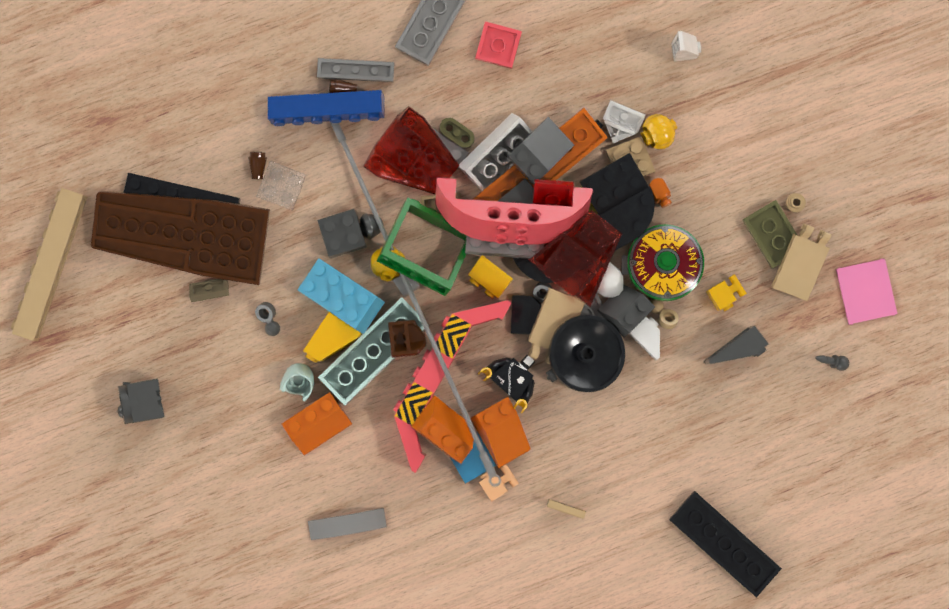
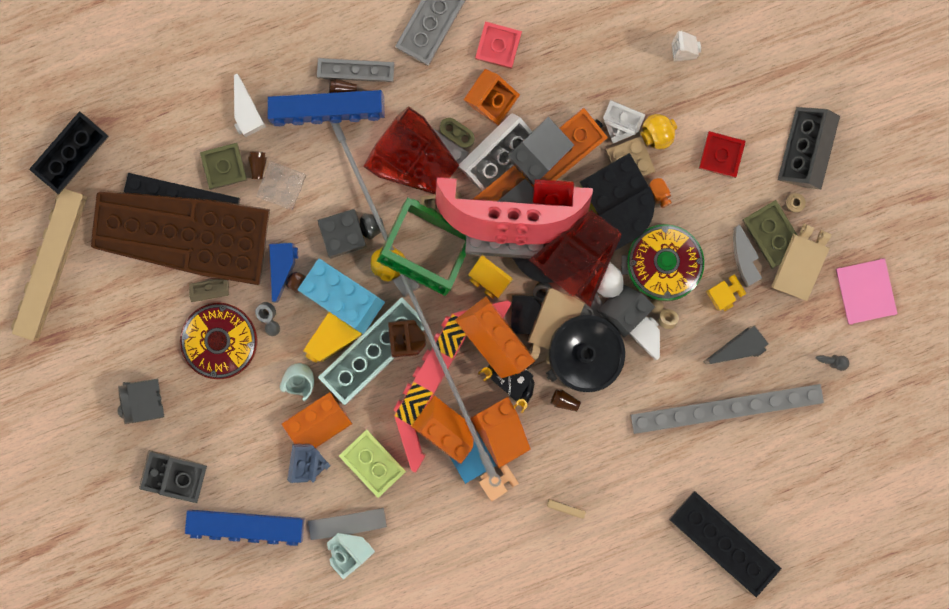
none -> black slope [29,111,109,195]
none -> dark grey slope [139,450,207,503]
none -> dish [180,303,258,379]
none -> blue brick [185,510,305,546]
none -> olive plate [200,143,247,190]
none -> white slope [234,74,266,137]
none -> blue slope [269,243,298,303]
none -> reddish brown piece [286,272,306,293]
none -> sand blue slope [287,444,331,483]
none -> light aqua slope [327,533,375,580]
none -> yellowish green plate [339,430,406,498]
none -> orange slope [455,297,535,378]
none -> orange slope [463,69,520,126]
none -> reddish brown cone [551,389,581,412]
none -> light grey plate [631,384,824,434]
none -> red plate [698,131,746,178]
none -> light grey slope [733,225,762,287]
none -> dark grey slope [778,107,840,190]

